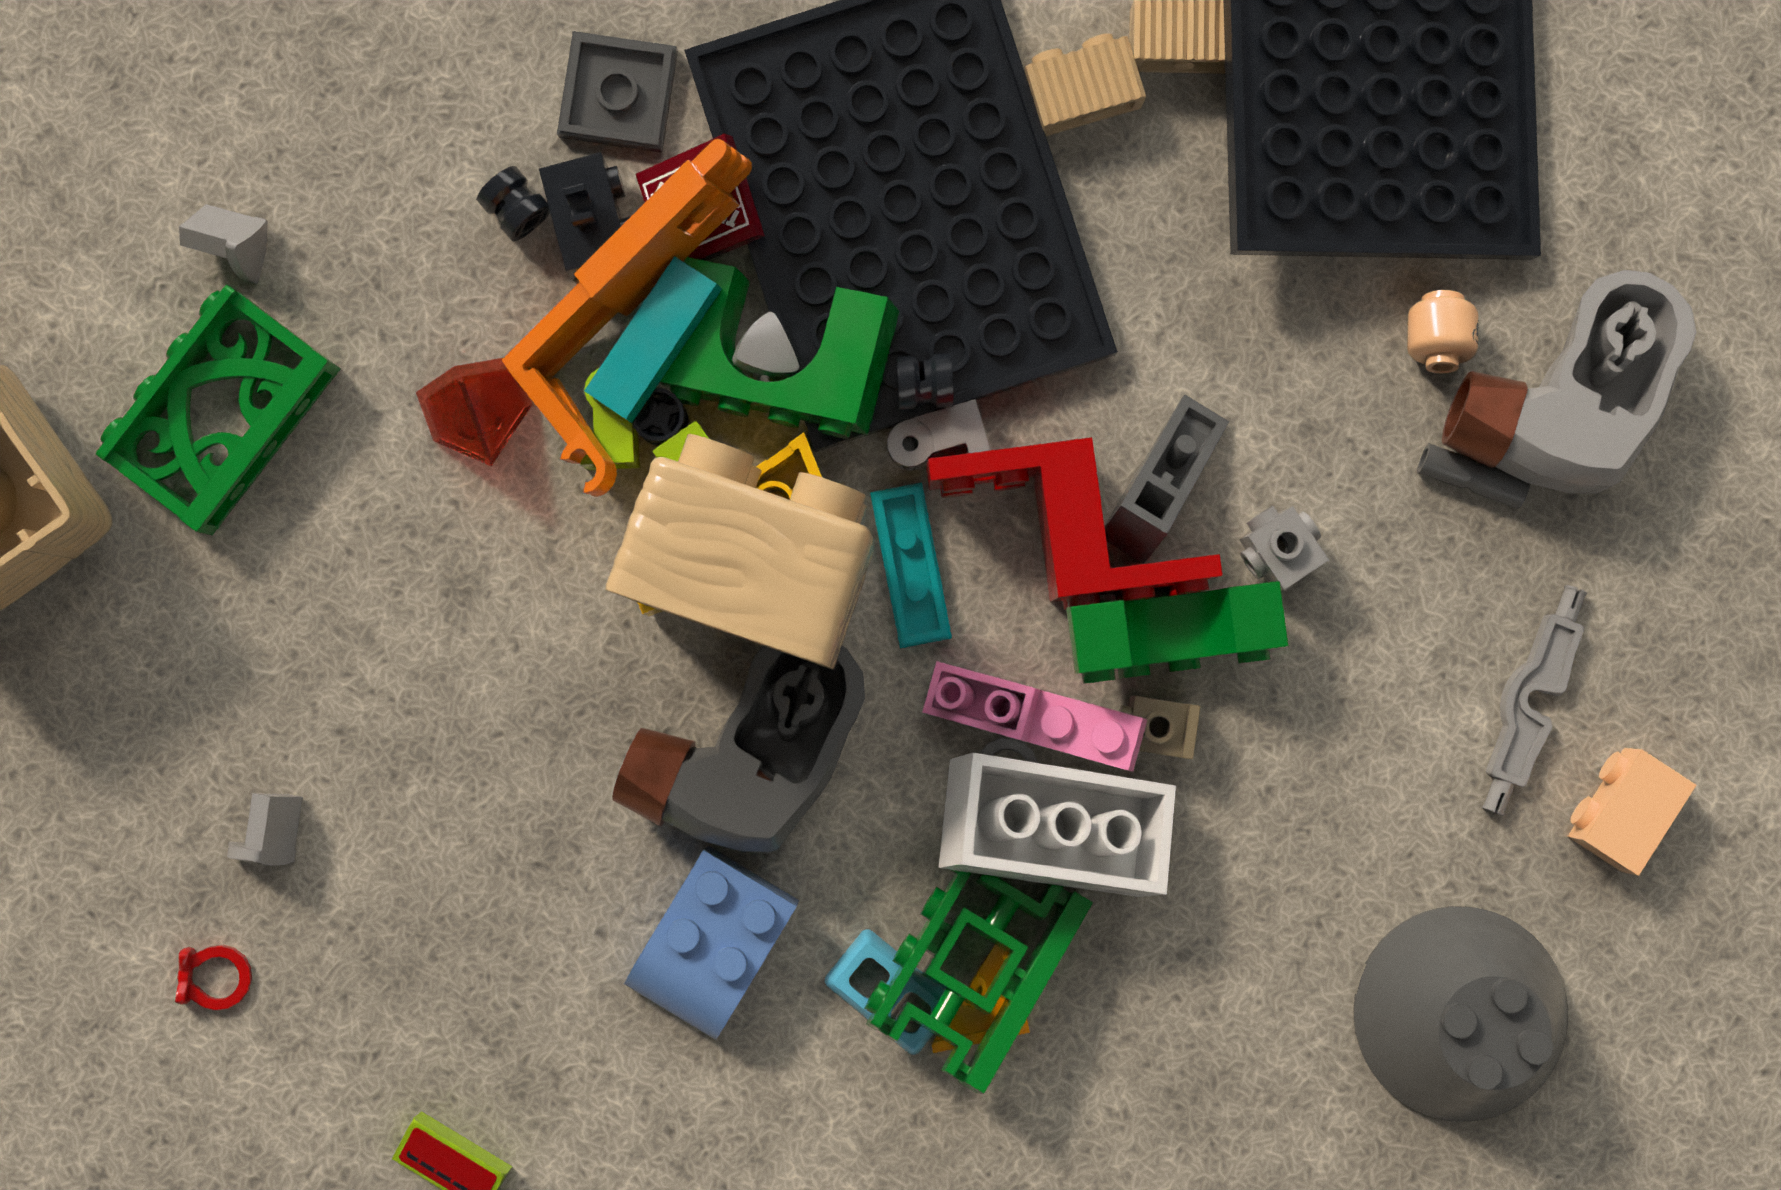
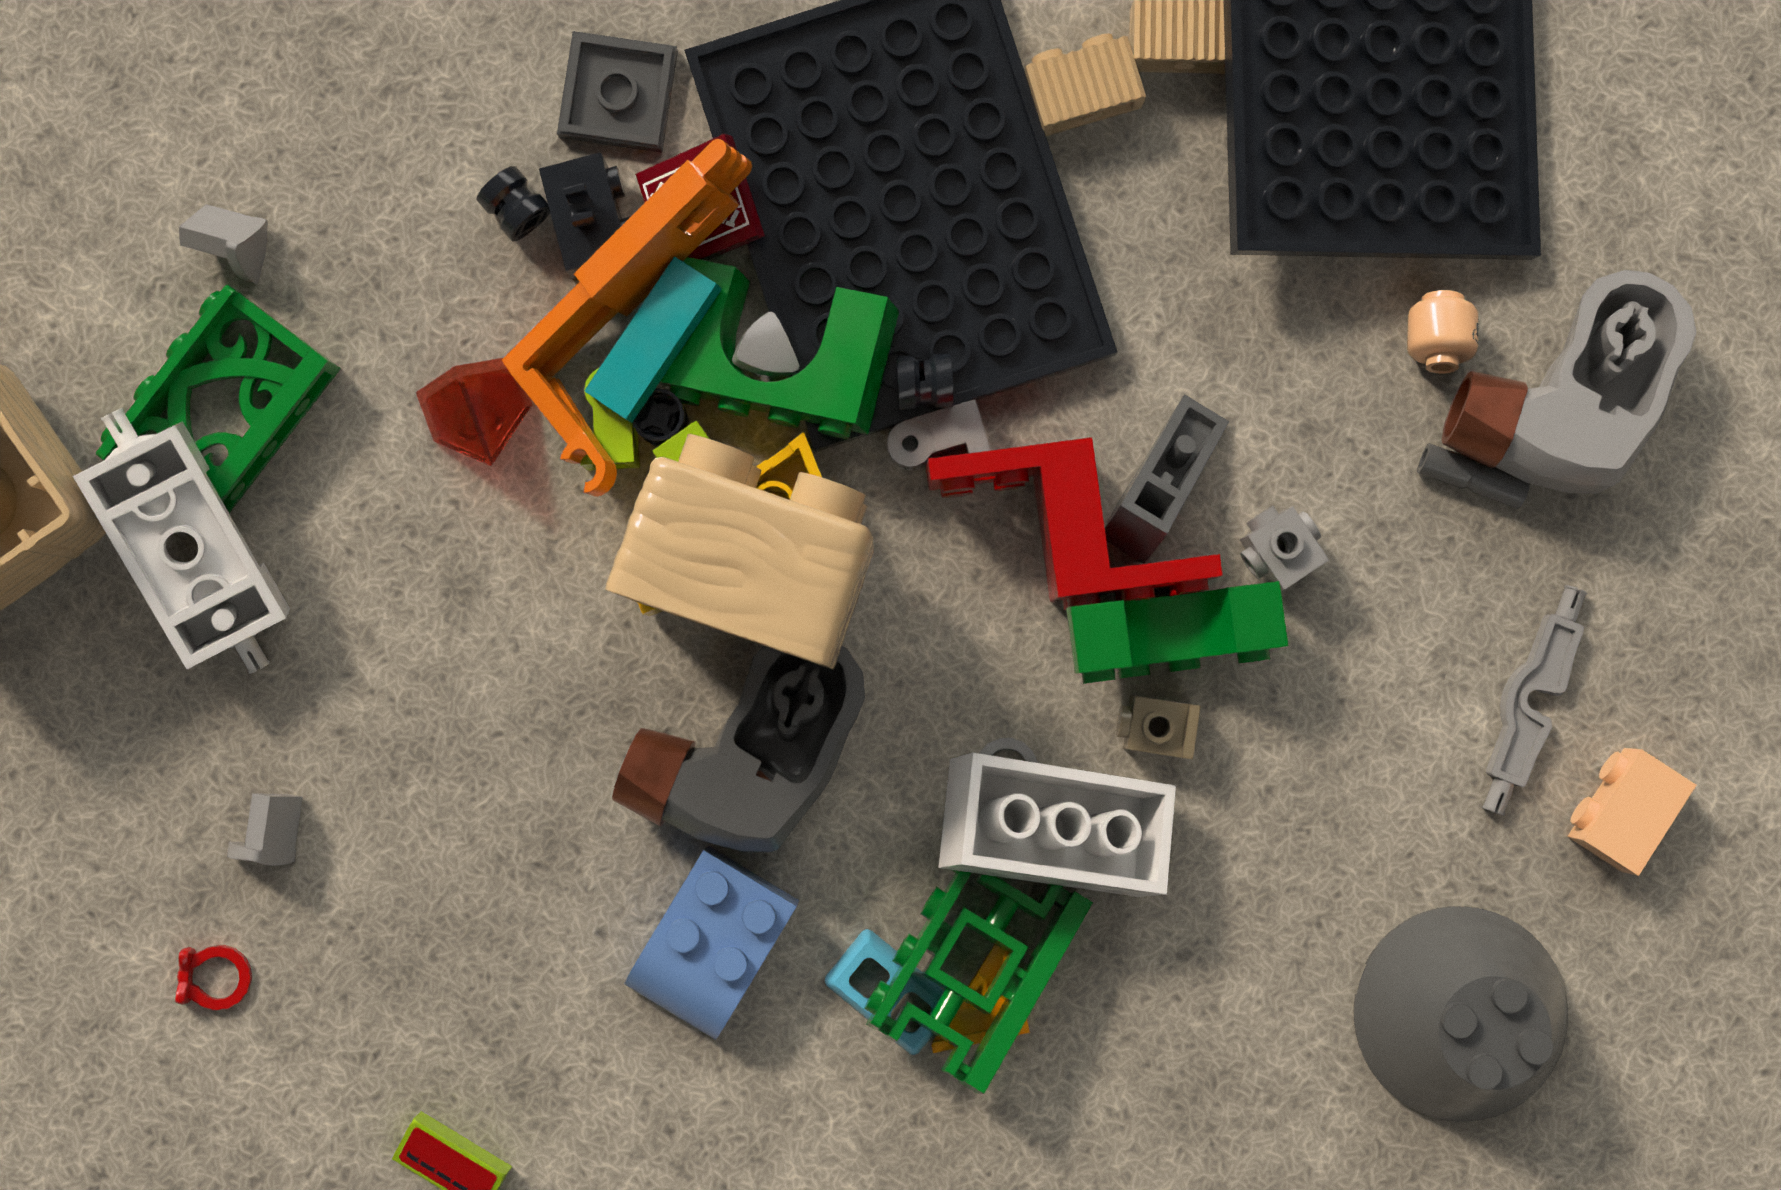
teal tile [870,482,952,649] -> none
bright pink slope [922,661,1147,772] -> none
none -> white brick [73,408,290,674]

